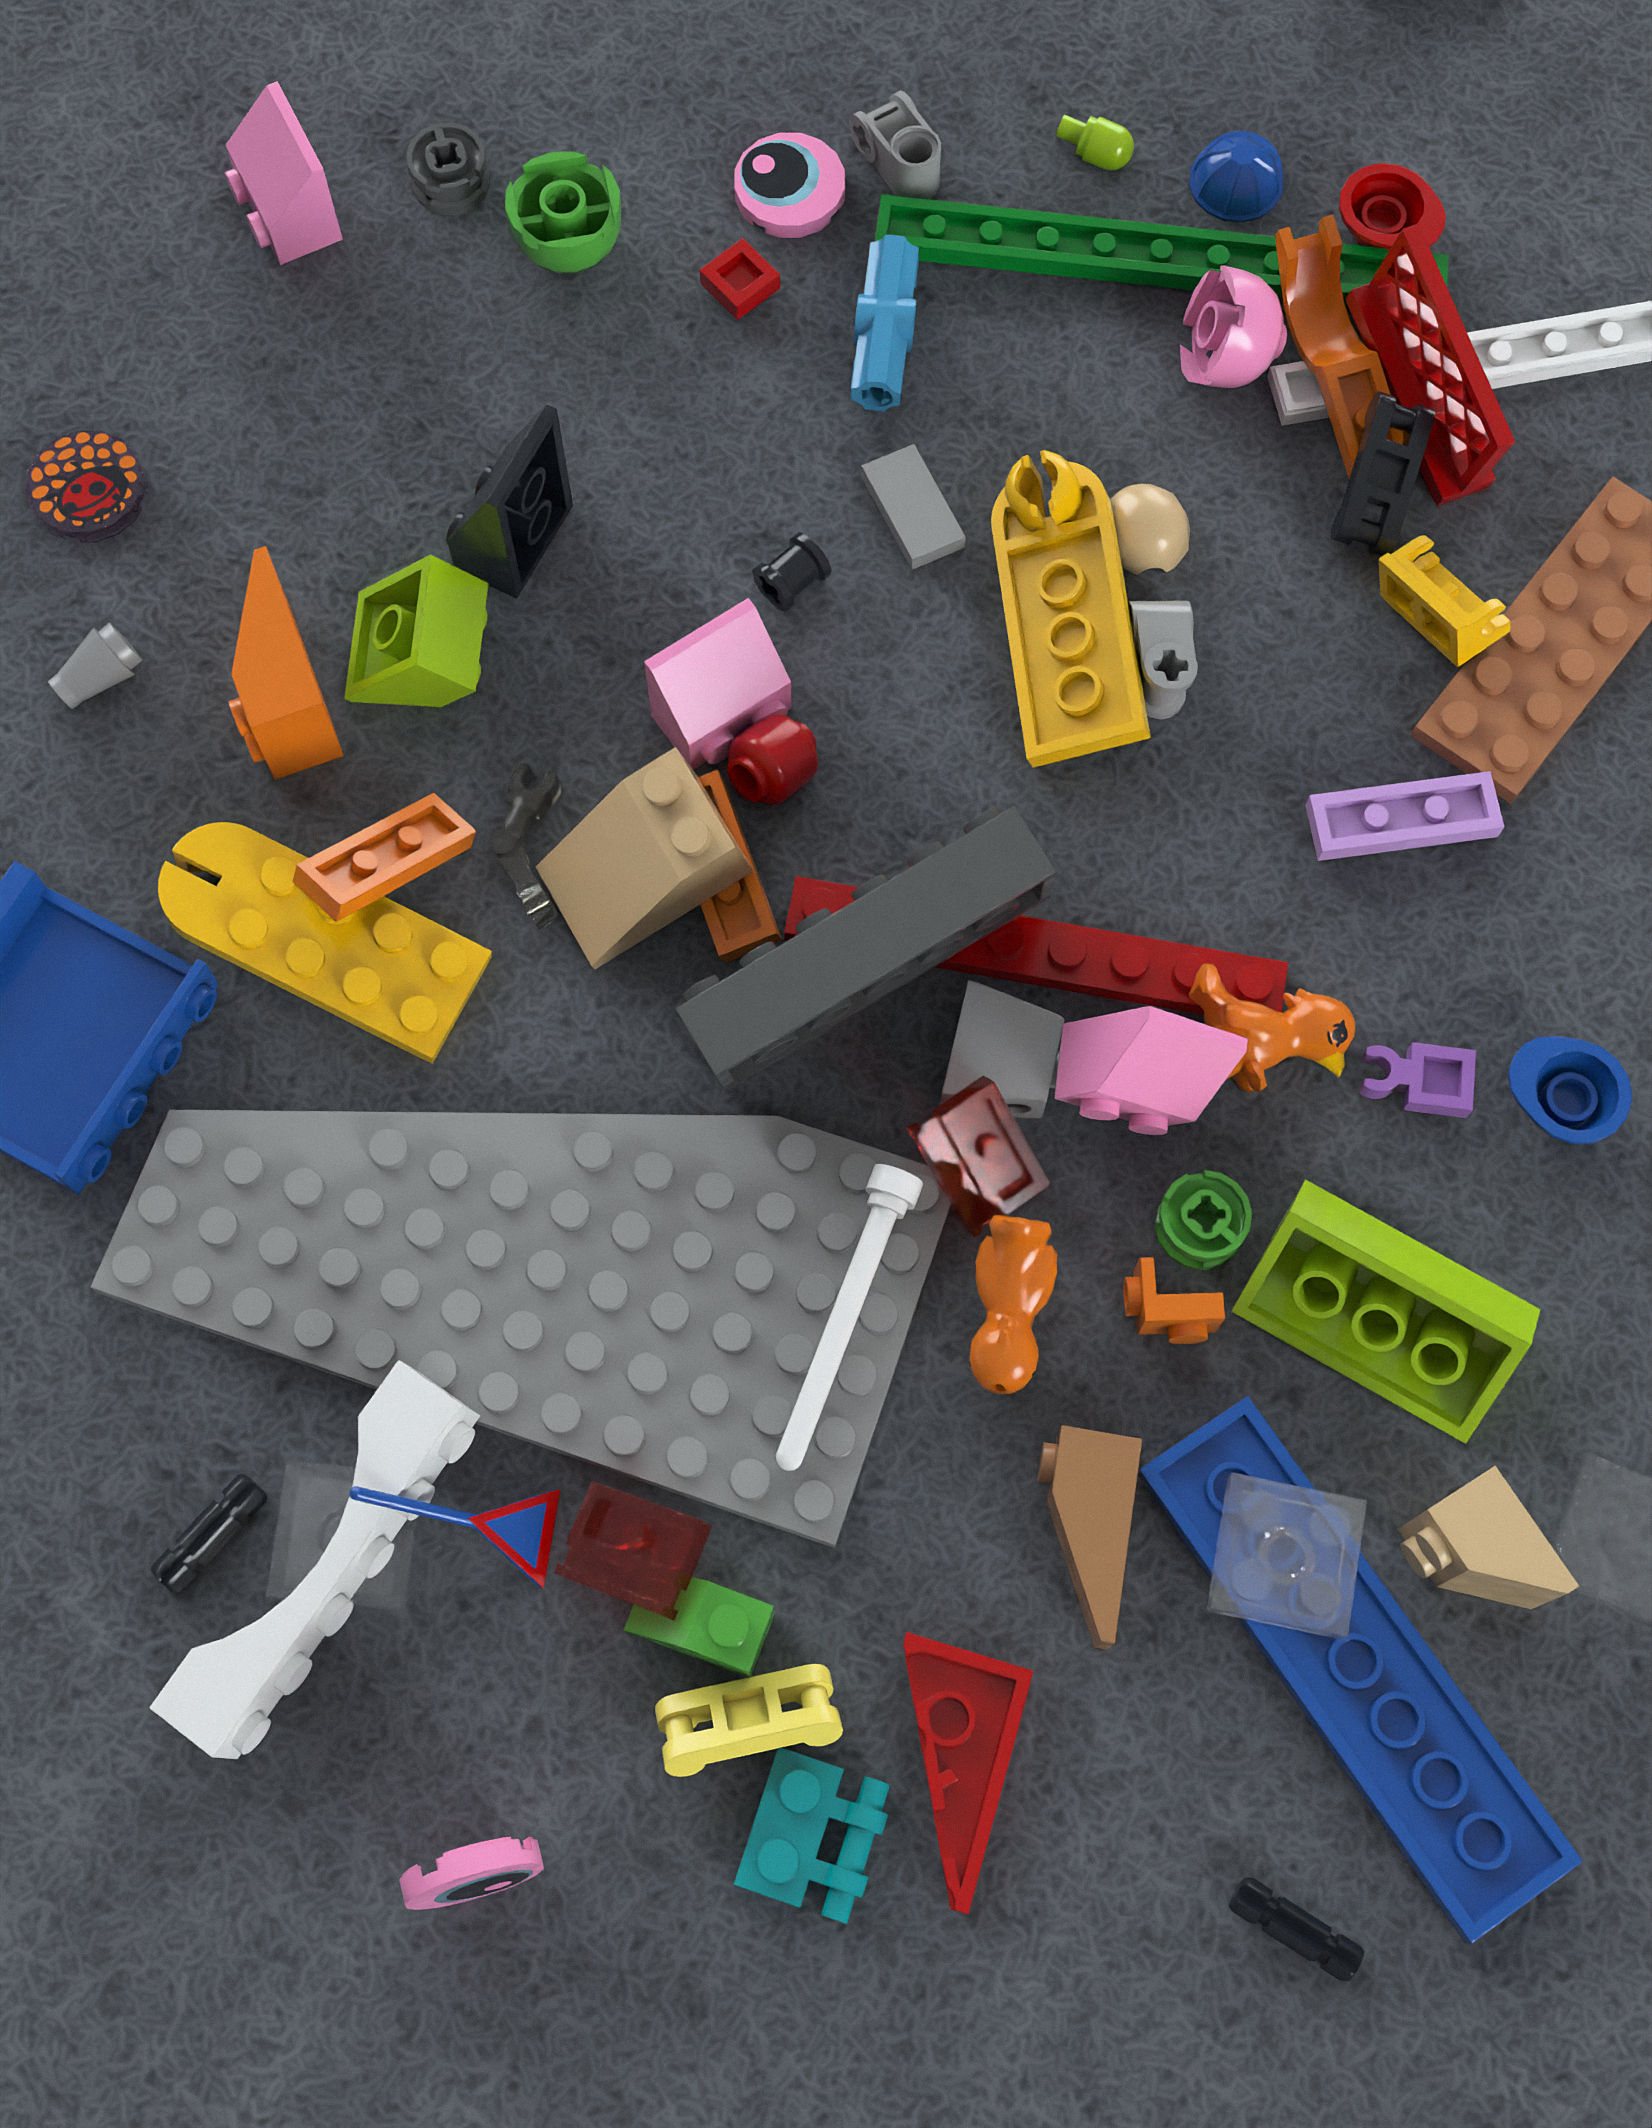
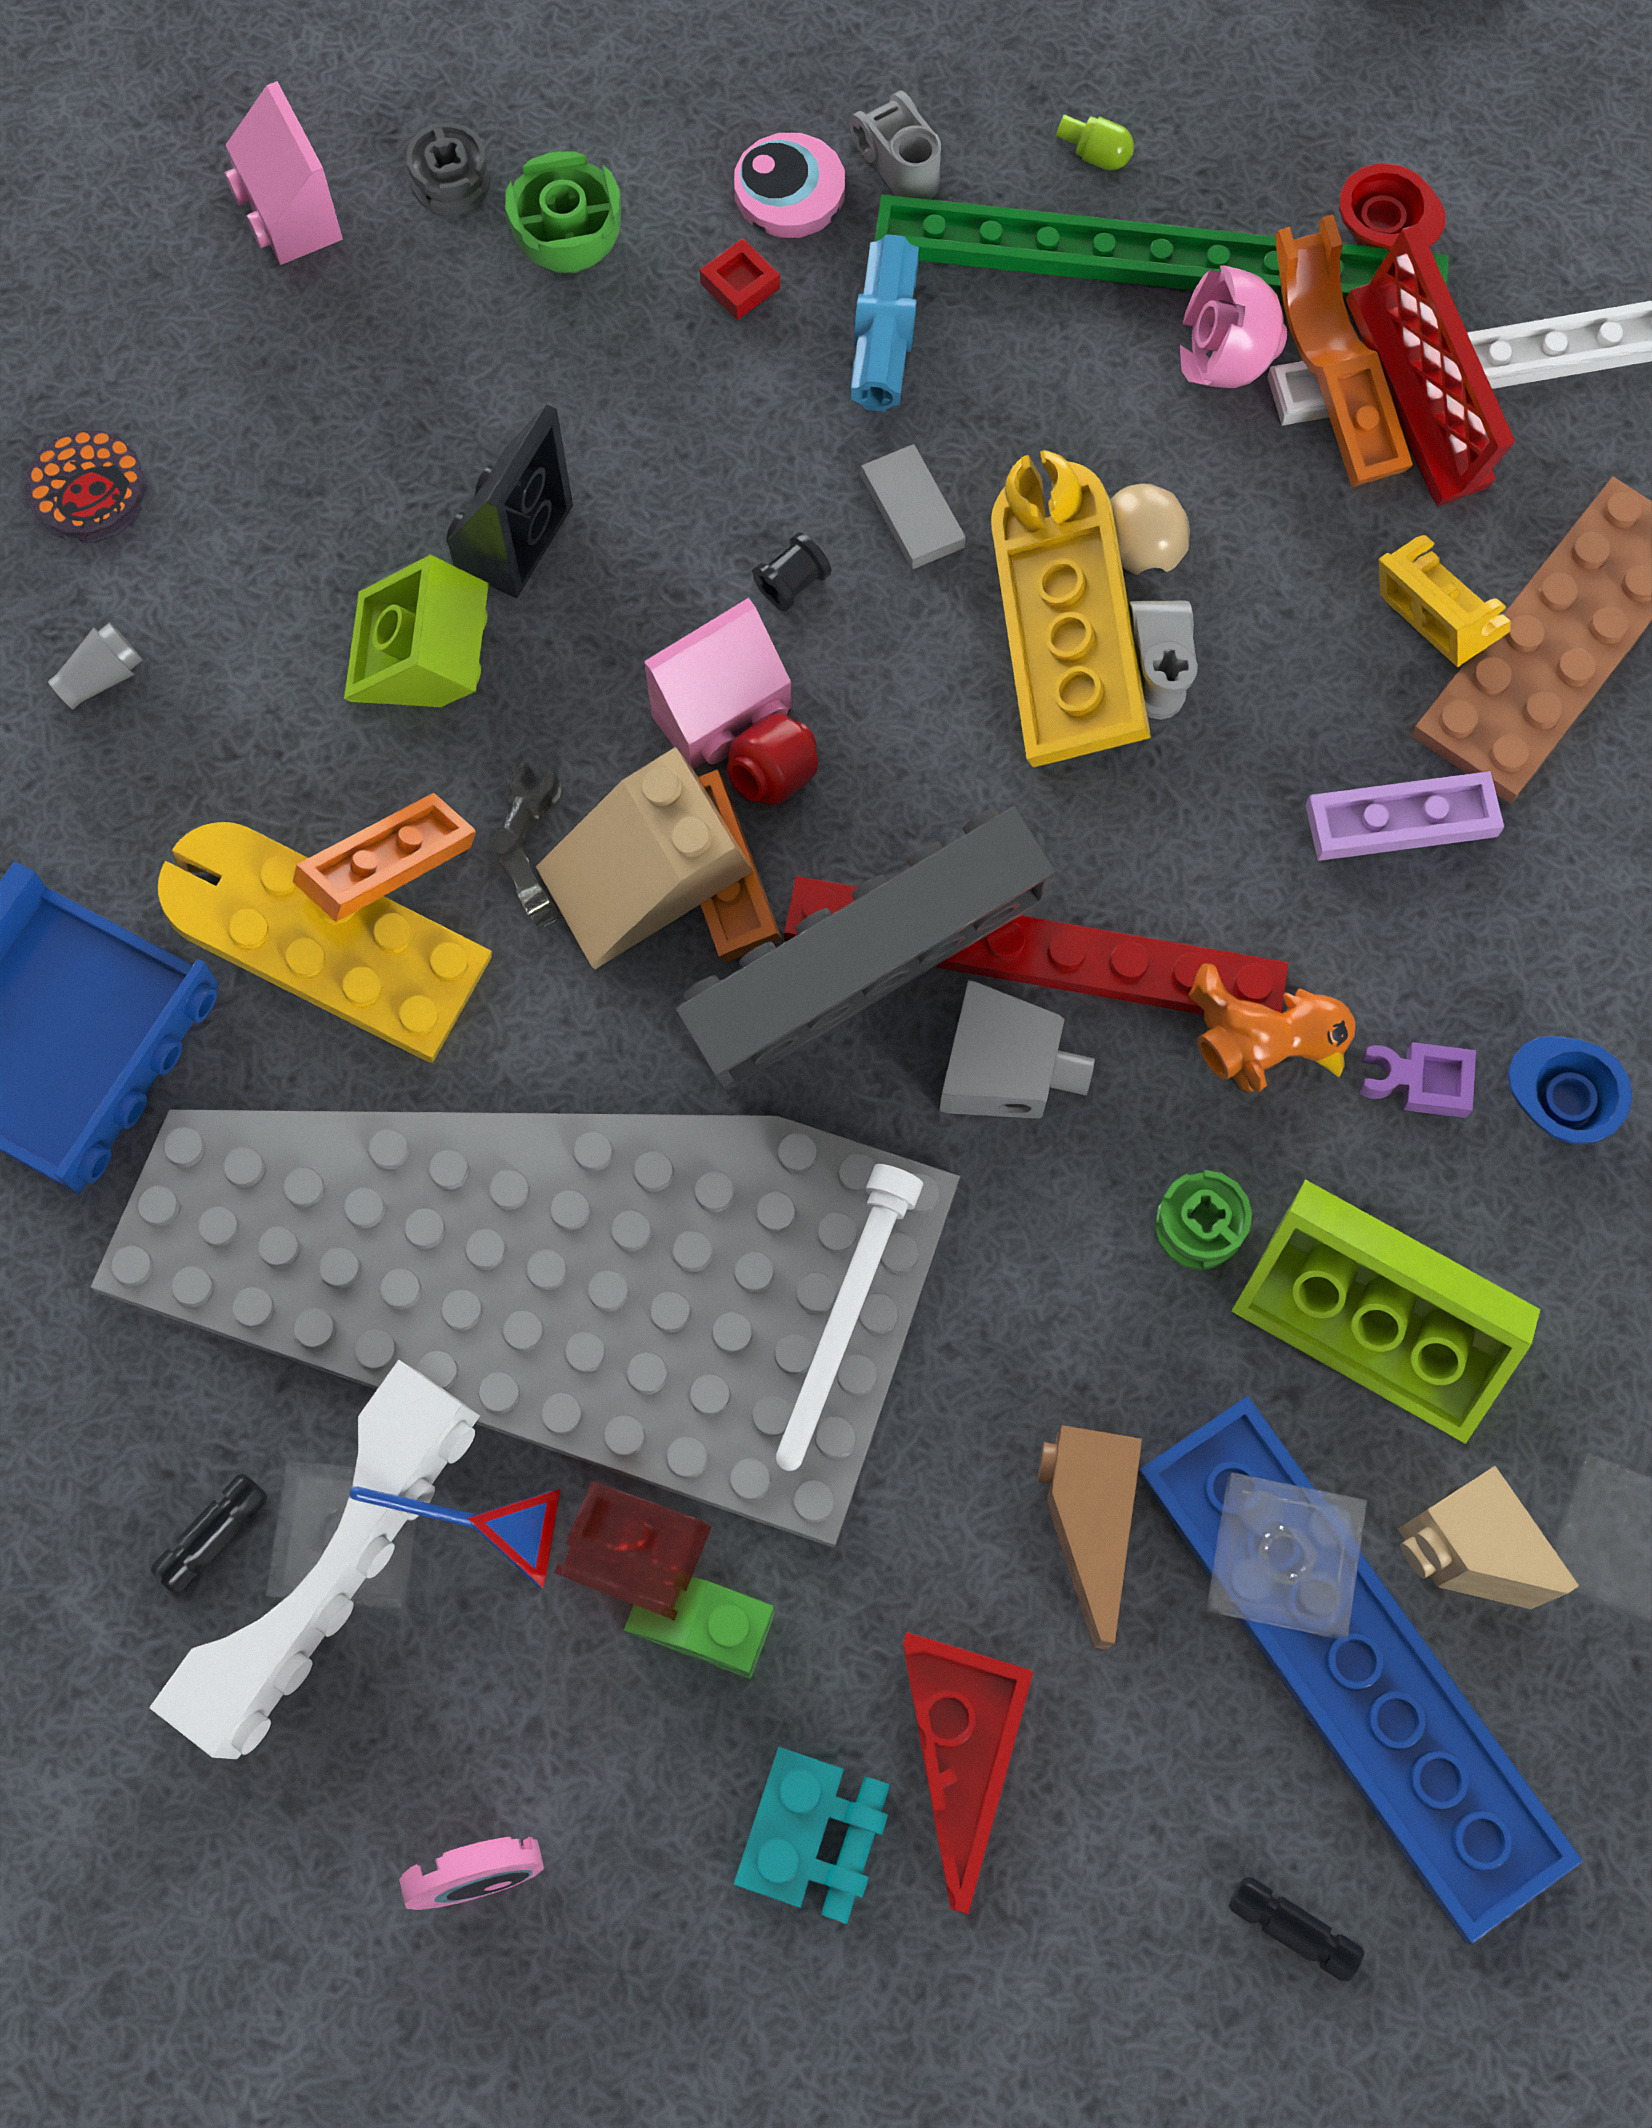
orange slope [228,546,344,780] -> none
light yellow plate [655,1664,843,1777] -> none
clear red plate [907,1075,1050,1237] -> none
orange animal [969,1215,1057,1394] -> none
bright pink slope [1054,1006,1248,1135] -> none
orange bracket [1123,1257,1225,1344] -> none
blue piece [1189,131,1283,222] -> none
black plate [1330,391,1435,556] -> none

